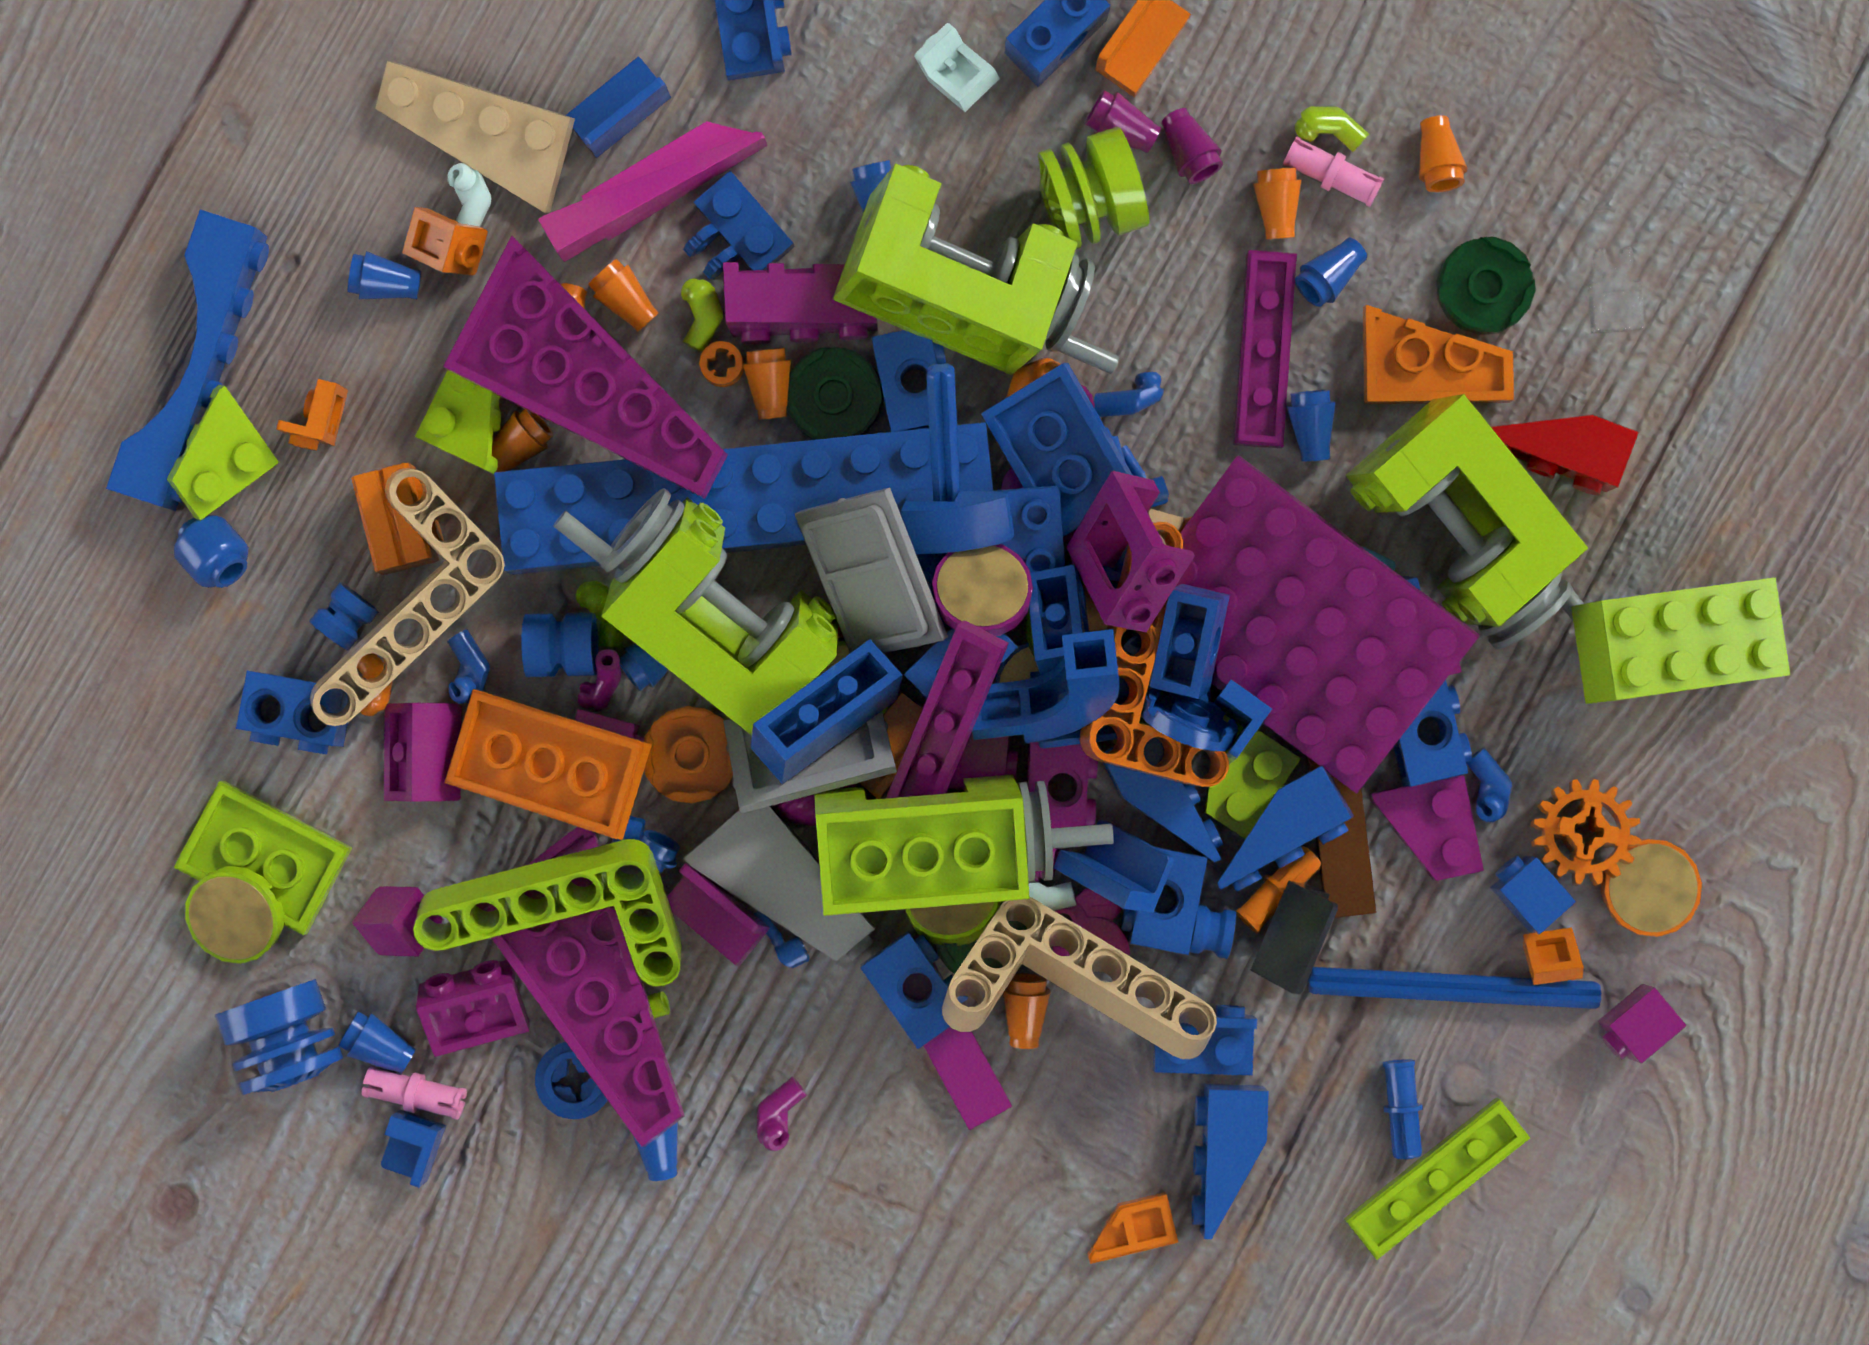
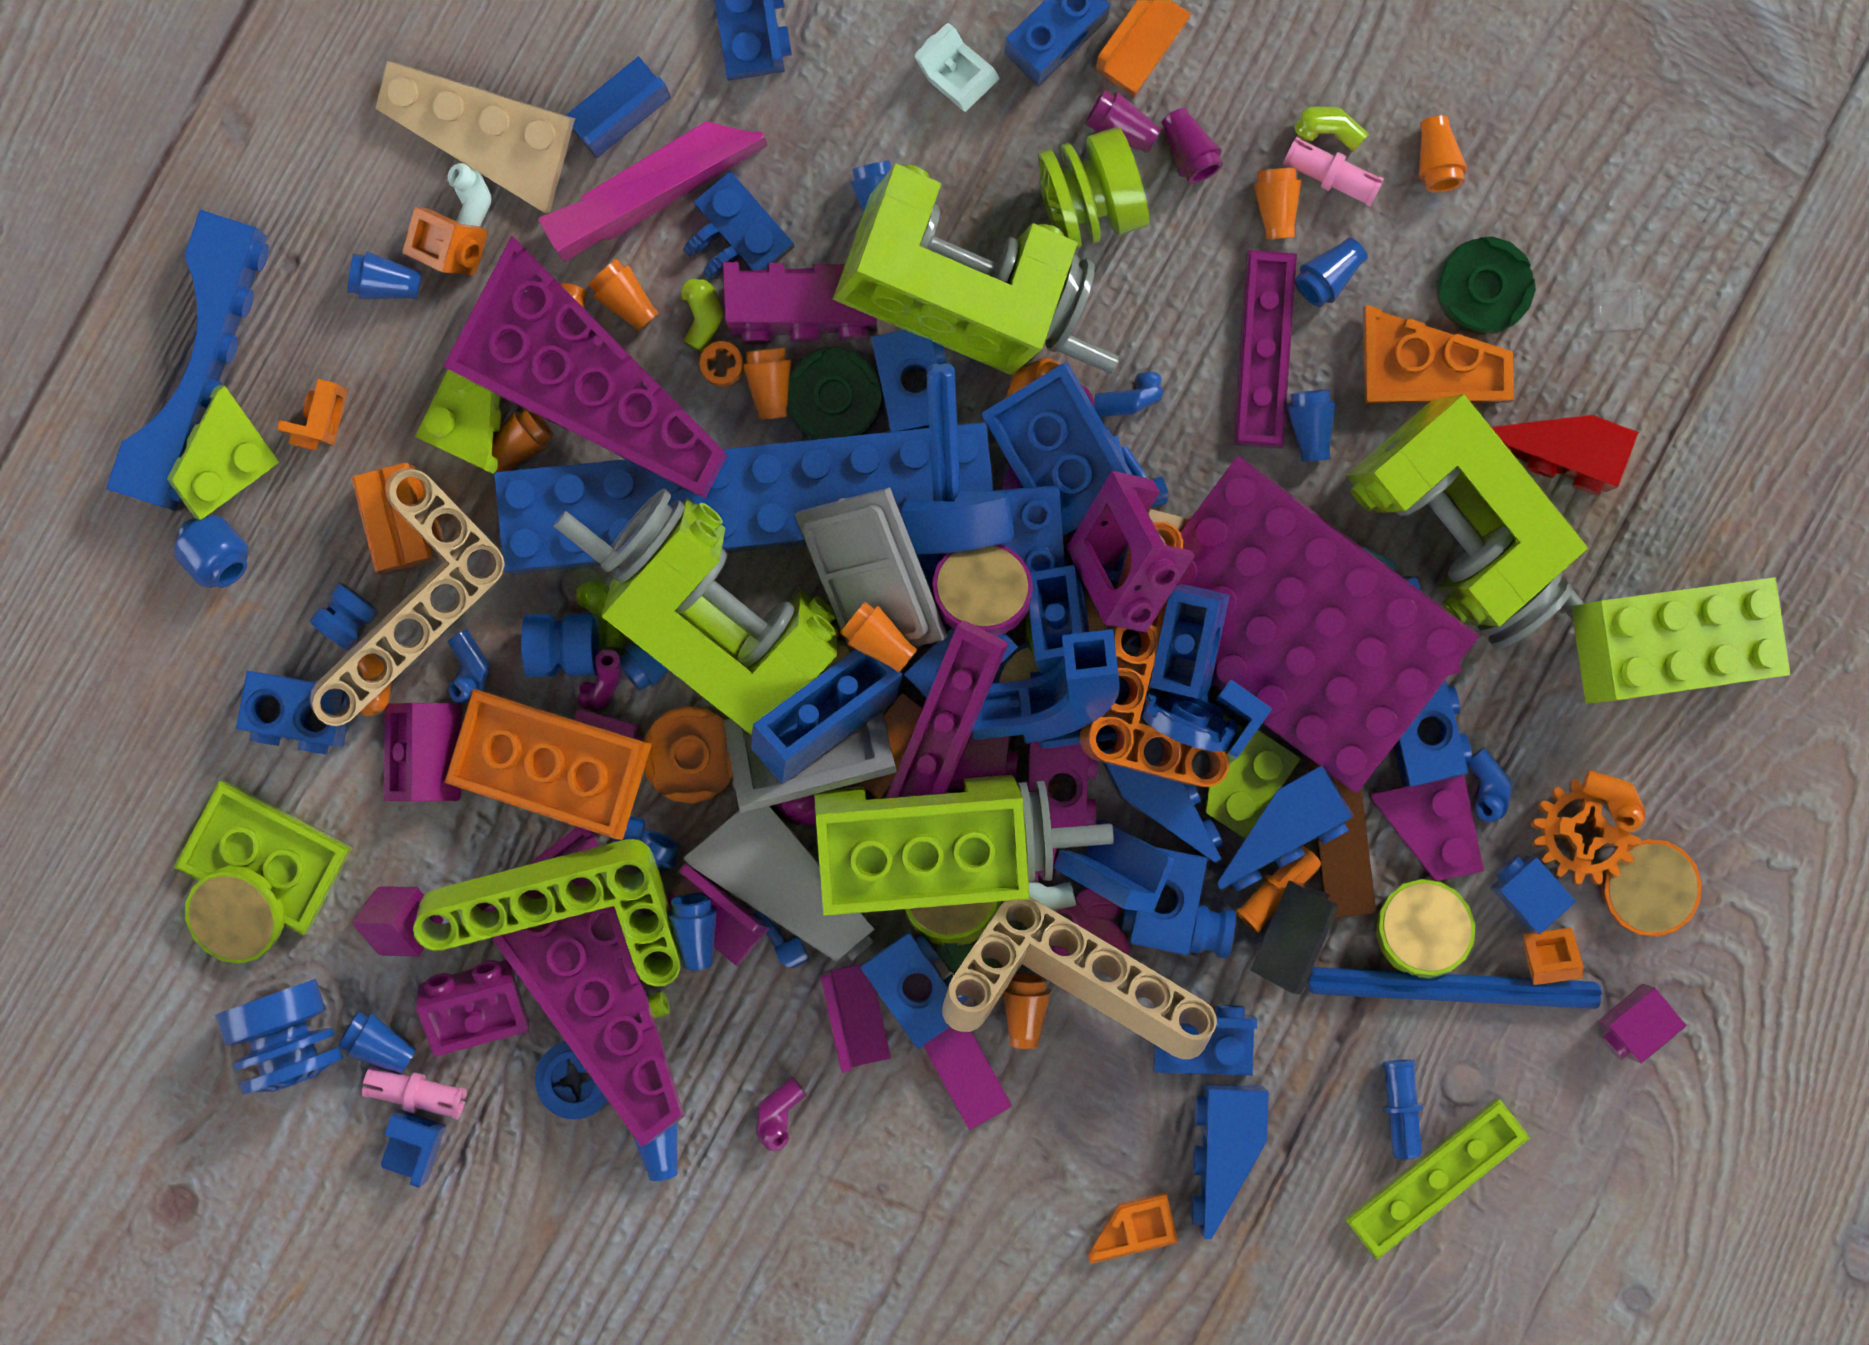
none -> blue cone [667,893,717,970]
none -> magenta panel [821,963,891,1073]
none -> orange cone [840,601,917,673]
none -> pearl gold tile [1375,879,1476,979]
none -> orange arm [1581,769,1646,832]

